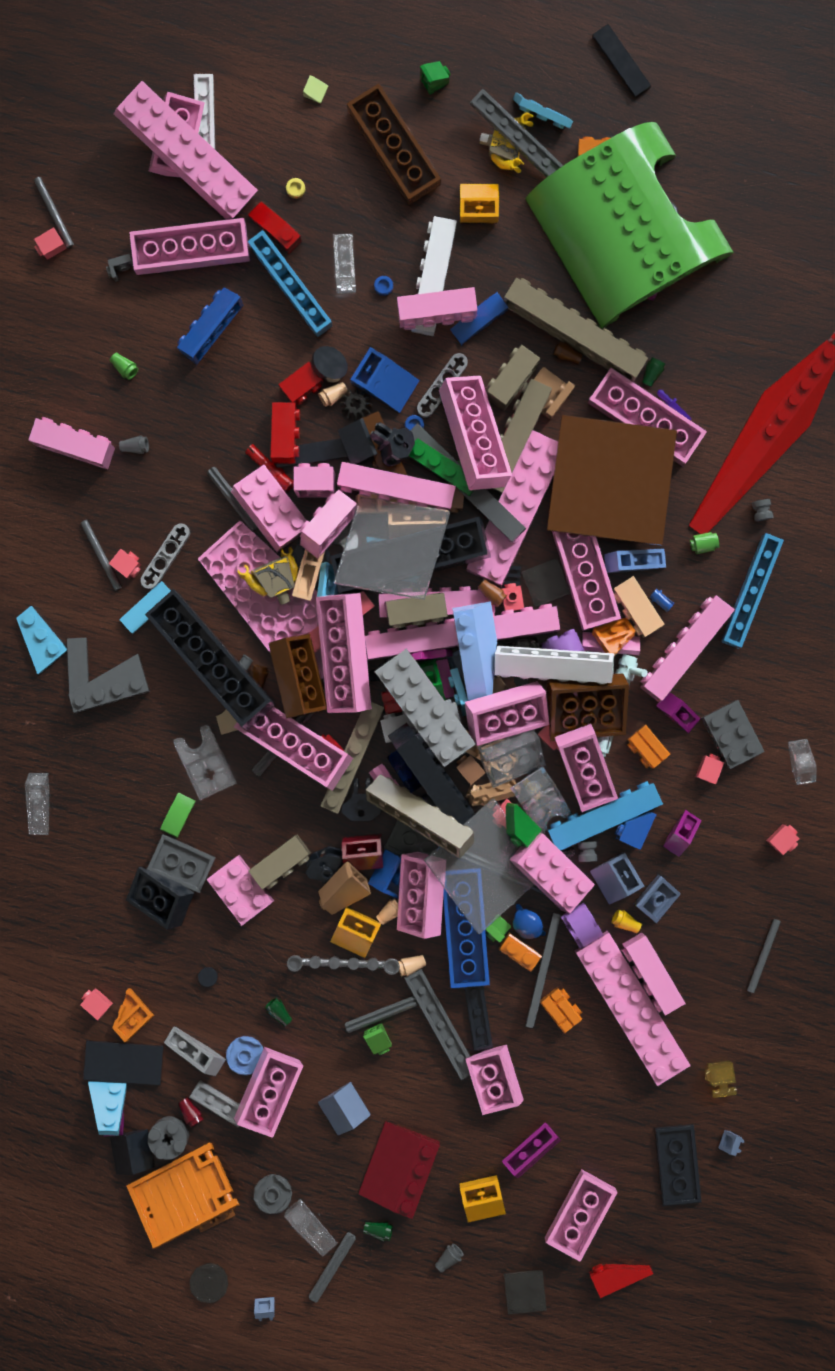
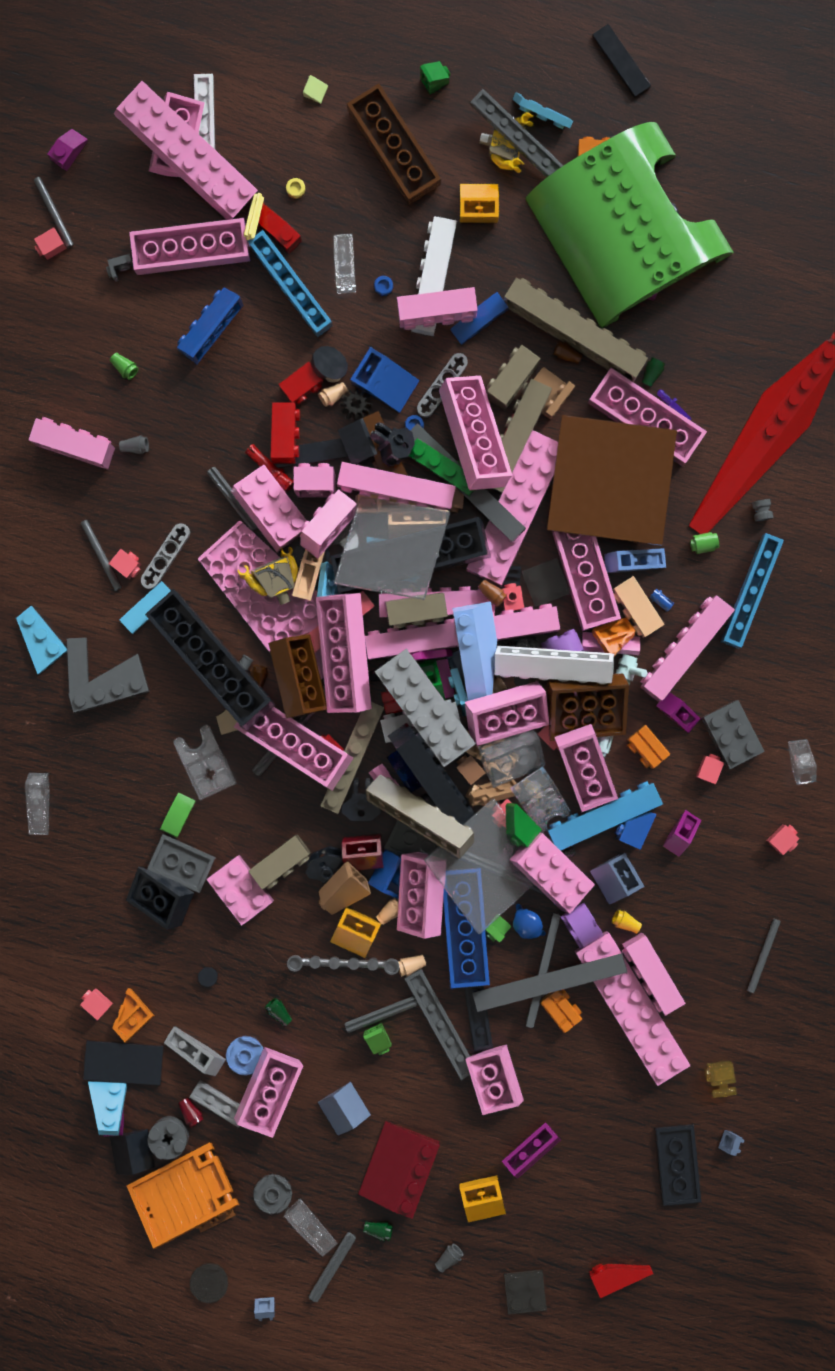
orange brick [498,932,542,972] -> none
bright pink brick [545,1169,617,1261] -> none
dark grey wheel [577,841,598,862] -> none
sand blue slope [634,875,681,923] -> none
none -> magenta slope [47,129,88,171]
none -> light yellow axle [244,193,264,240]
none -> dark grey tile [473,953,627,1012]

